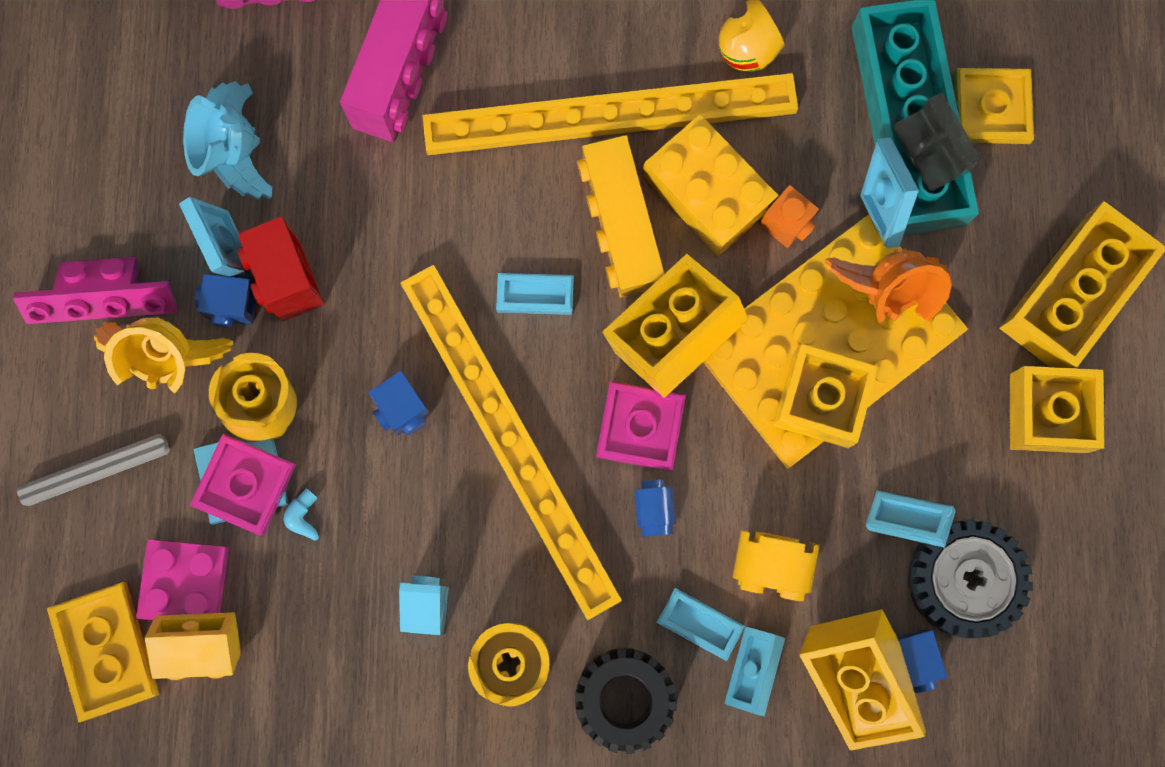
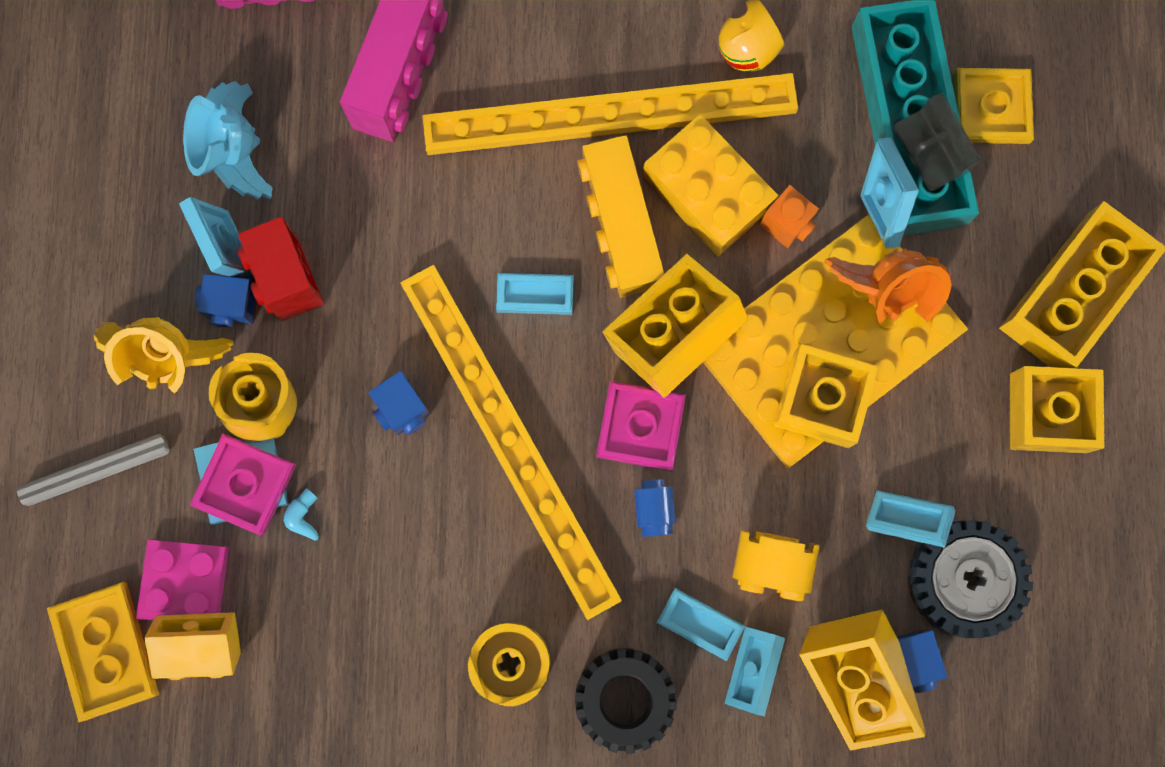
dark pink bracket [13,257,179,324] -> none
medium azure slope [399,575,449,635] -> none

